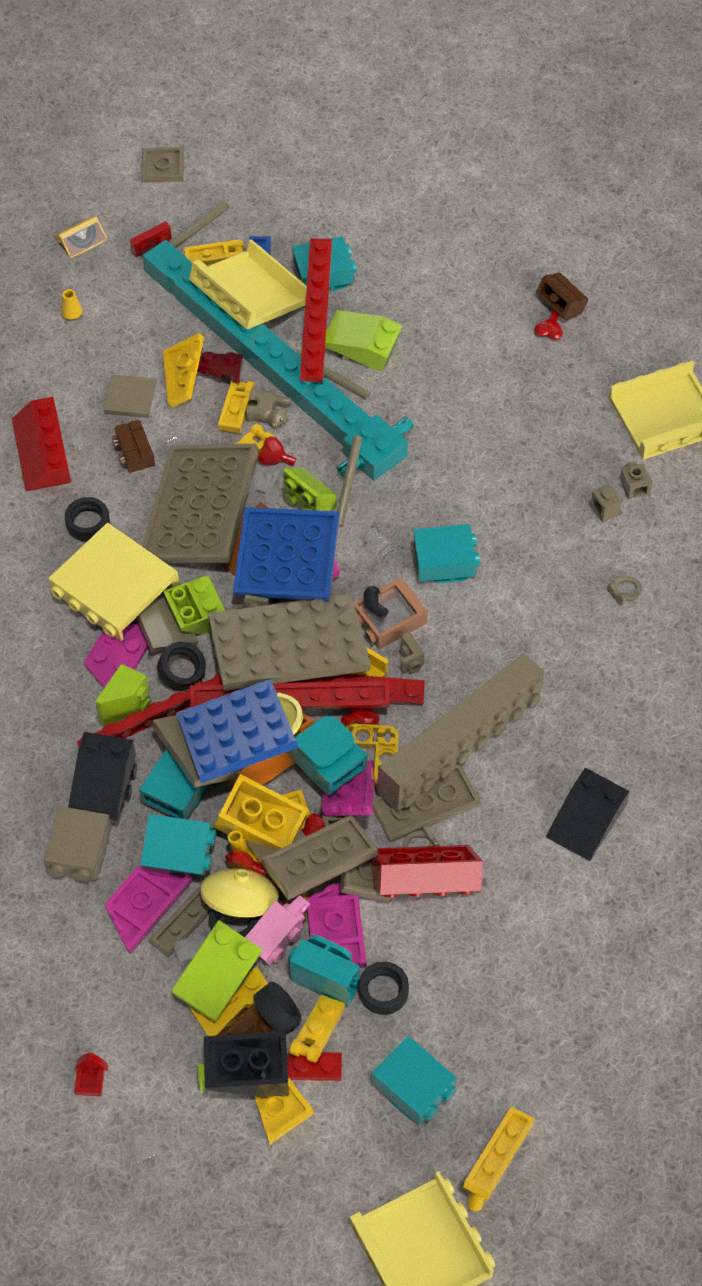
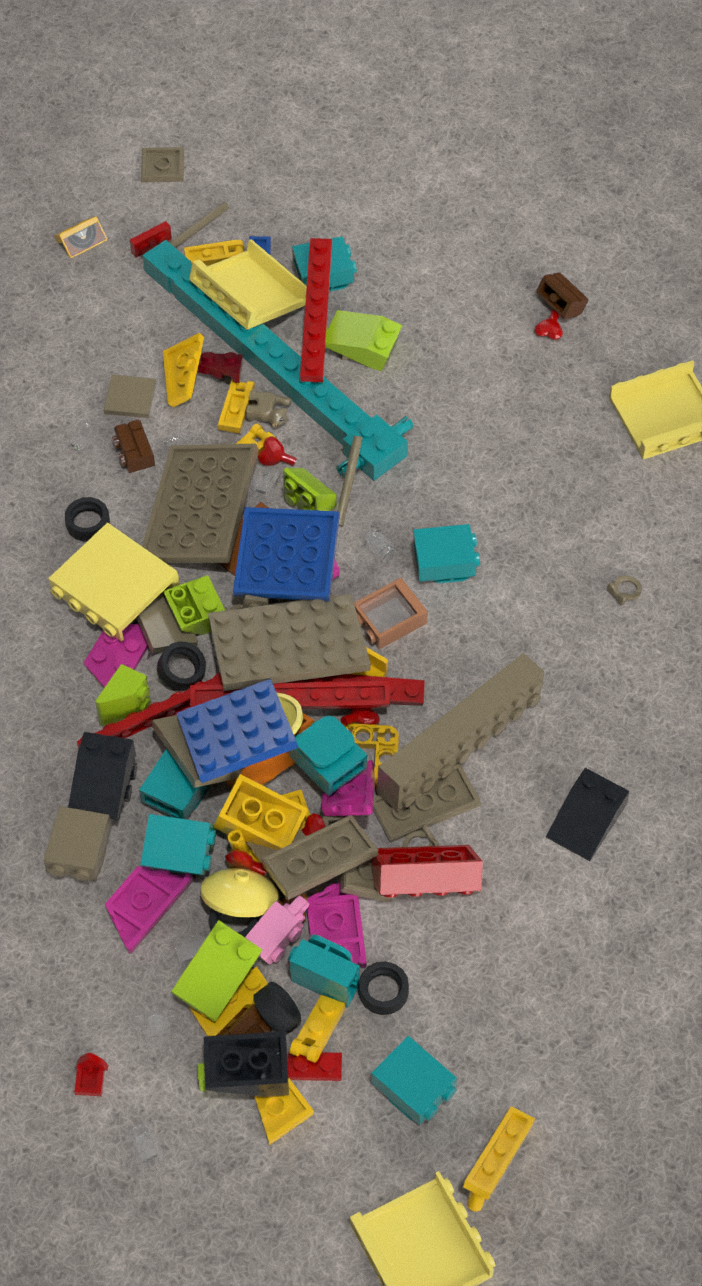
red slope [12,396,71,492] -> none
yellow cone [61,289,83,320] -> none
dark tan tile [149,885,211,958] -> none
dark tan bar [296,351,371,400] -> none
black arm [363,586,389,620] -> none
dark tan bracket [400,631,424,674] -> none
dark tan brick [590,484,623,523] -> none
dark tan brick [620,462,653,499] -> none

